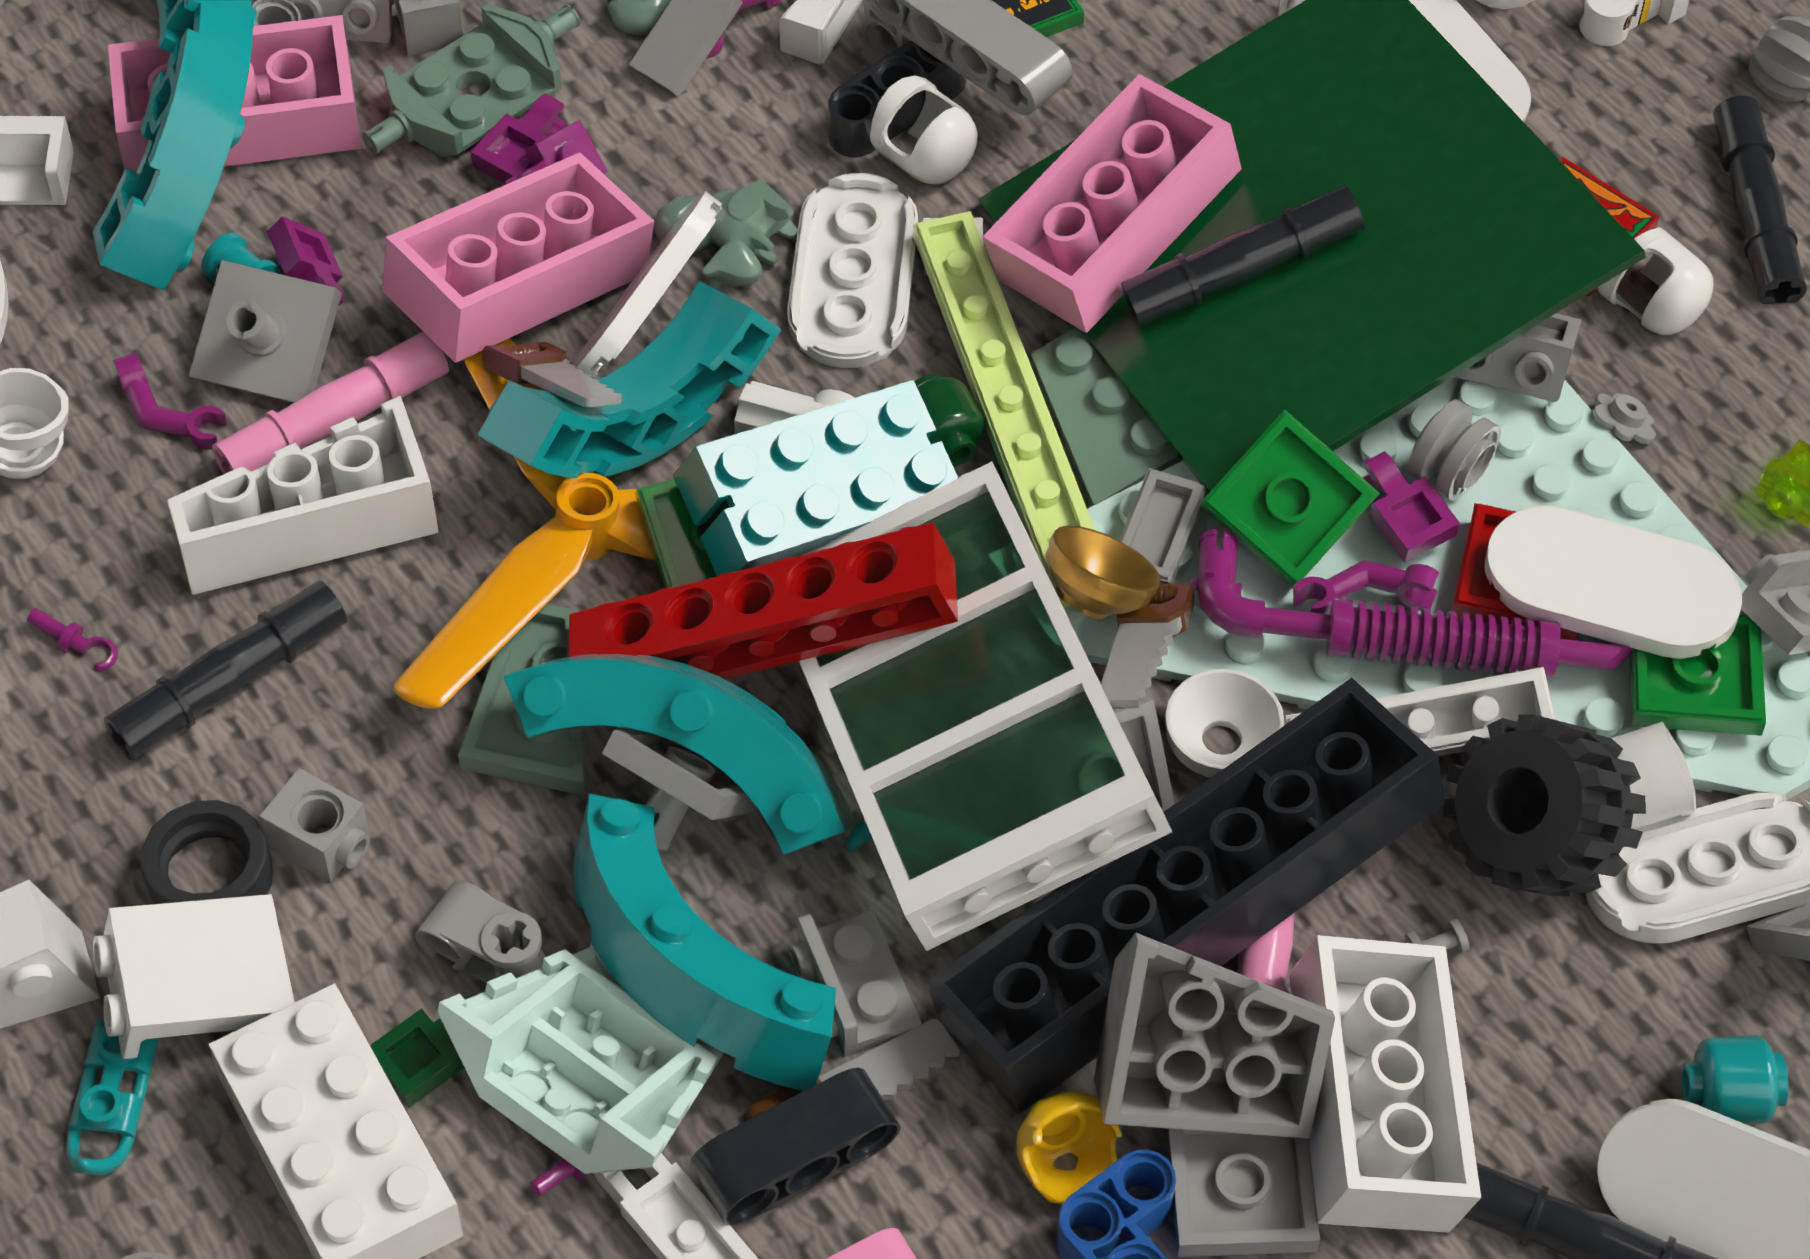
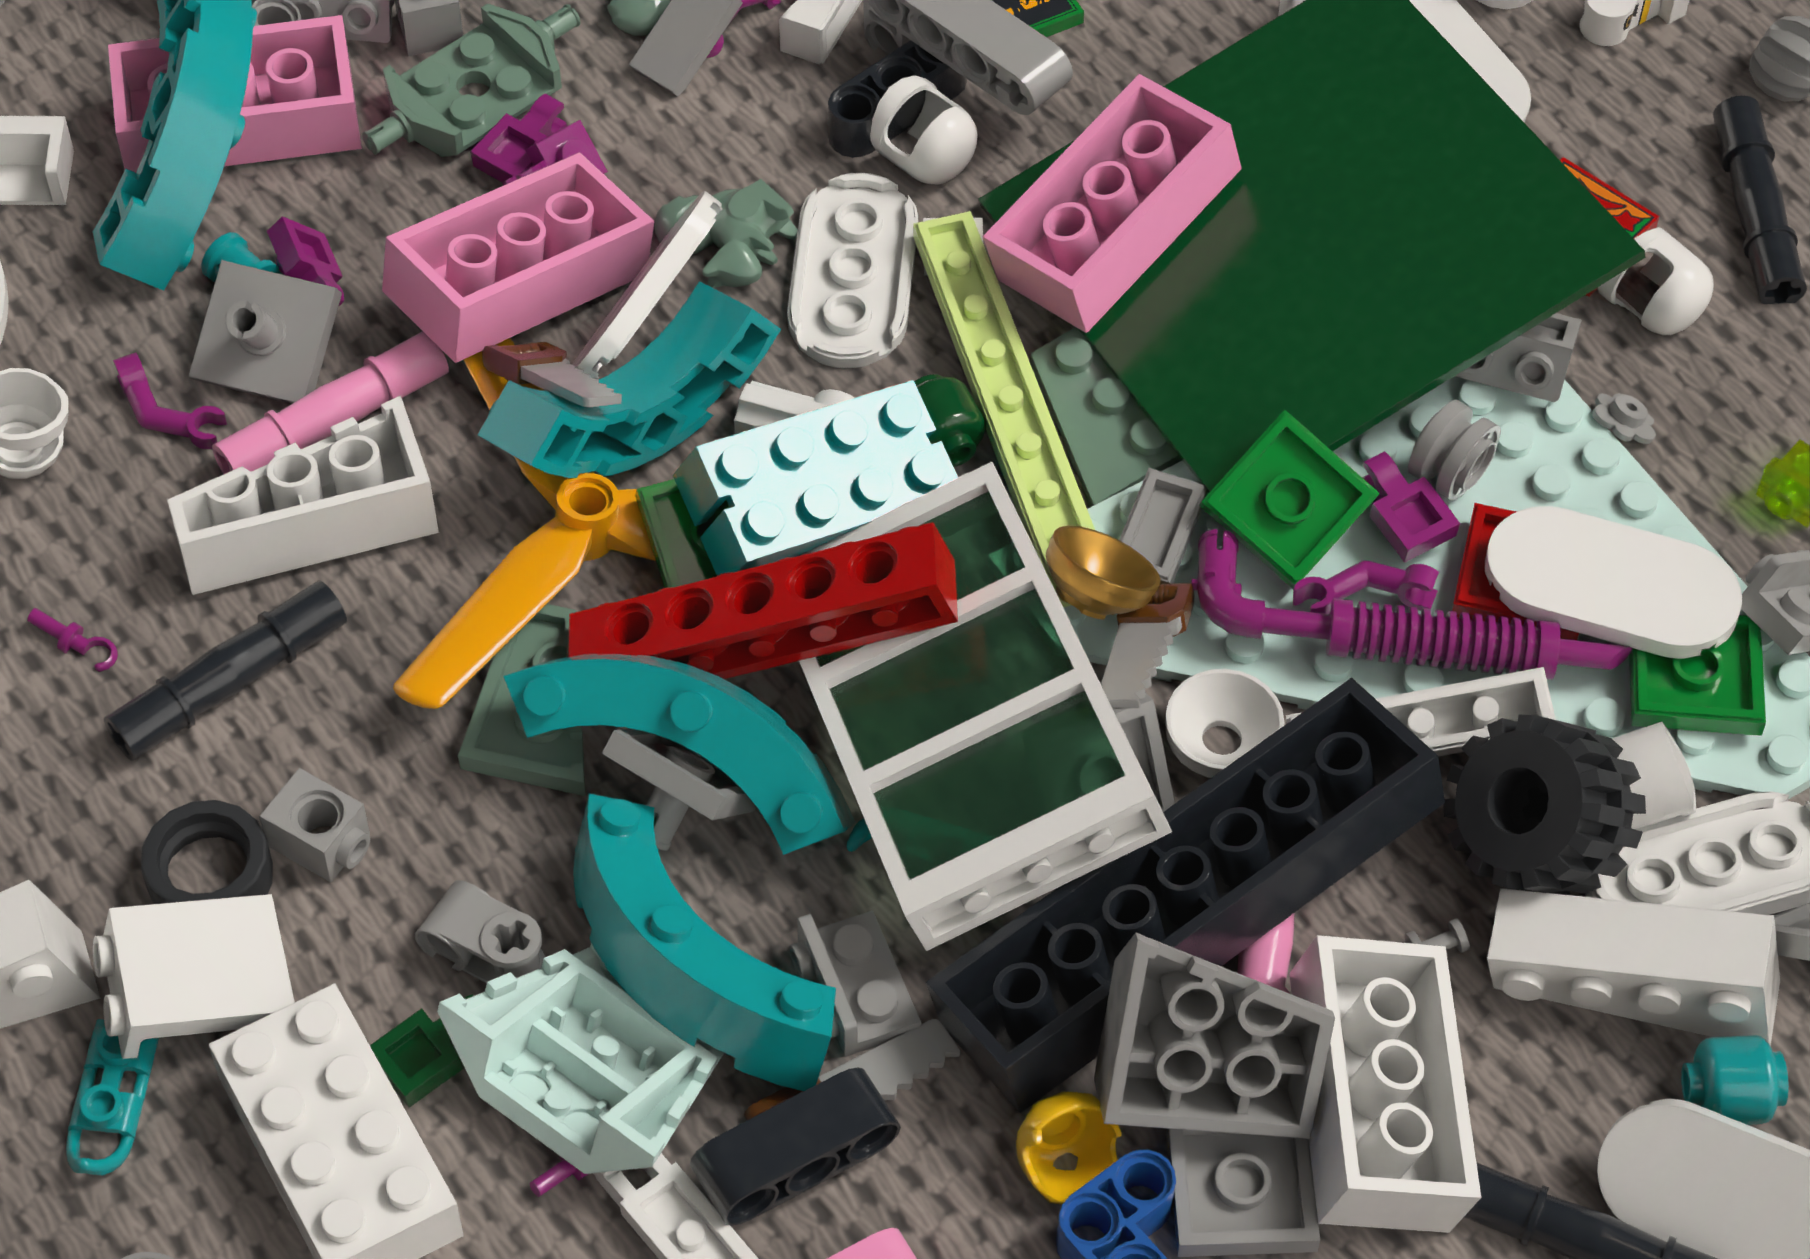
black piece [1121,185,1365,327] -> none
none -> white wedge [1487,888,1780,1046]

